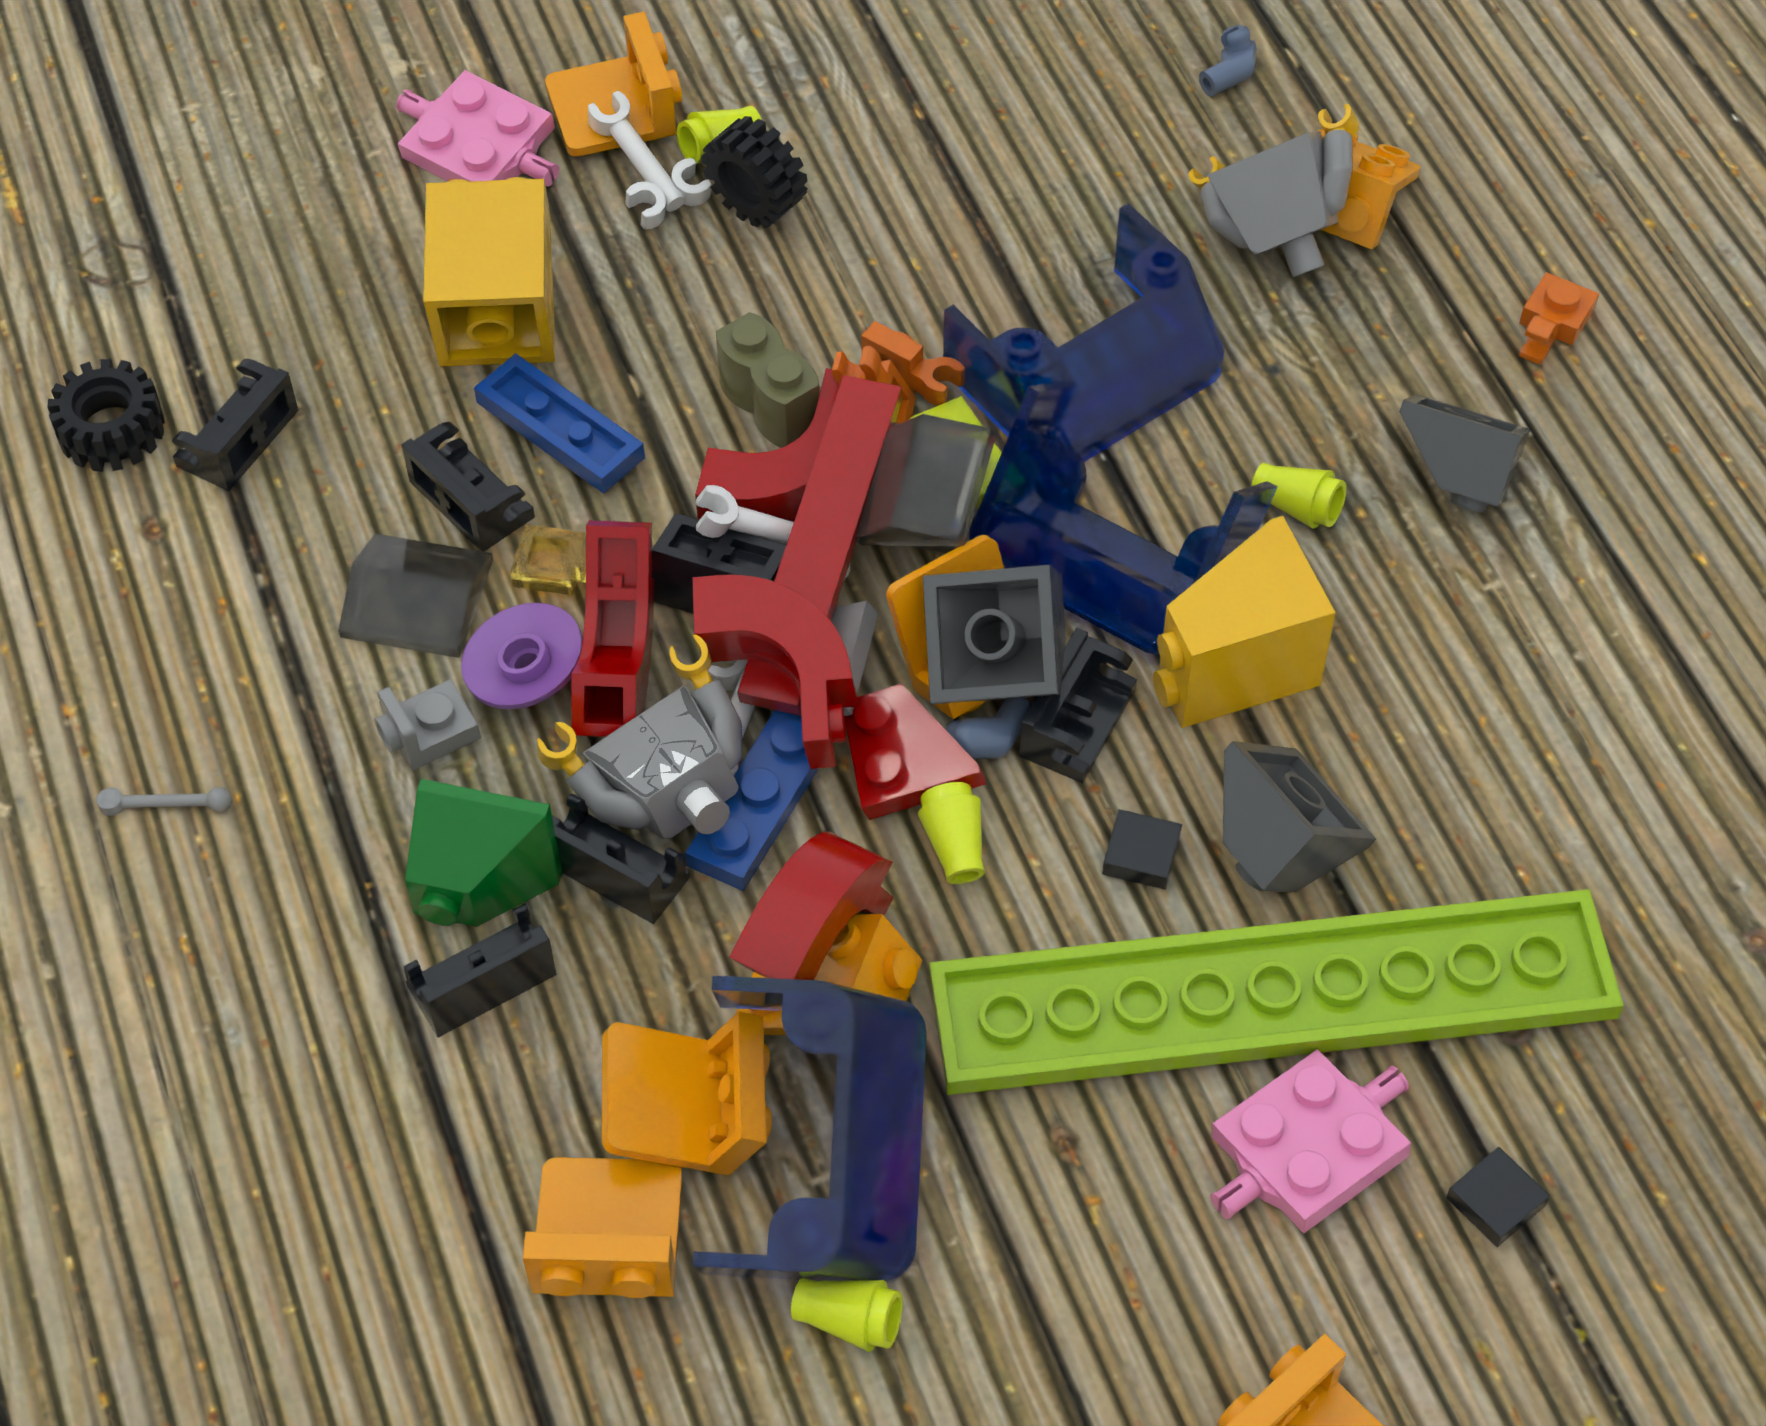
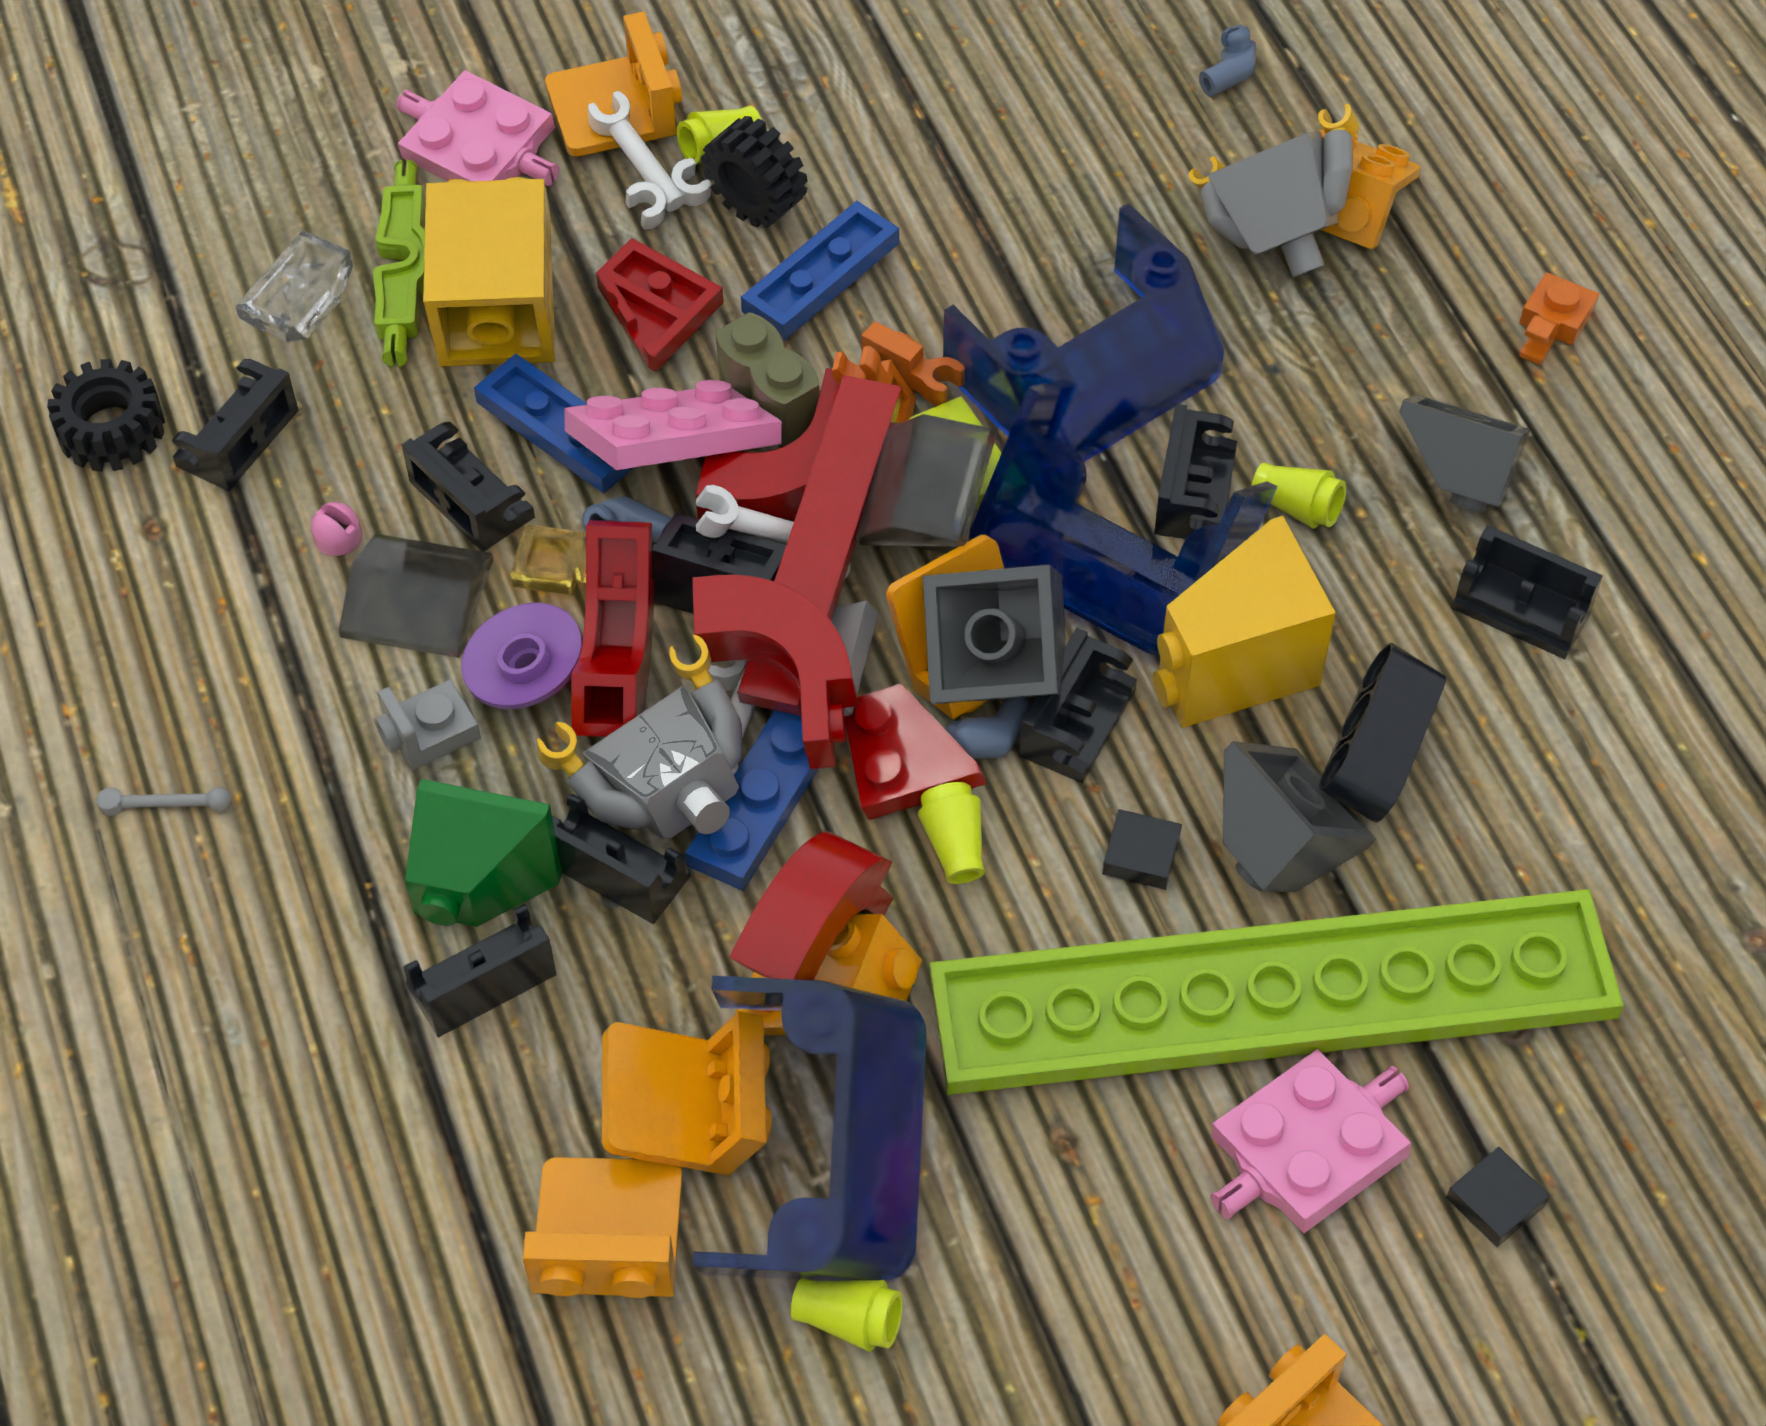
none -> clear slope [235,230,353,343]
none -> bright pink hinge [311,502,362,556]
none -> lime piece [373,159,426,367]
none -> bright pink plate [564,380,782,470]
none -> sand blue arm [582,496,672,543]
none -> red wing [596,238,724,372]
none -> blue plate [741,201,899,341]
none -> black hinge [1154,404,1237,544]
none -> black beam [1319,642,1446,823]
none -> black hinge [1451,525,1603,659]

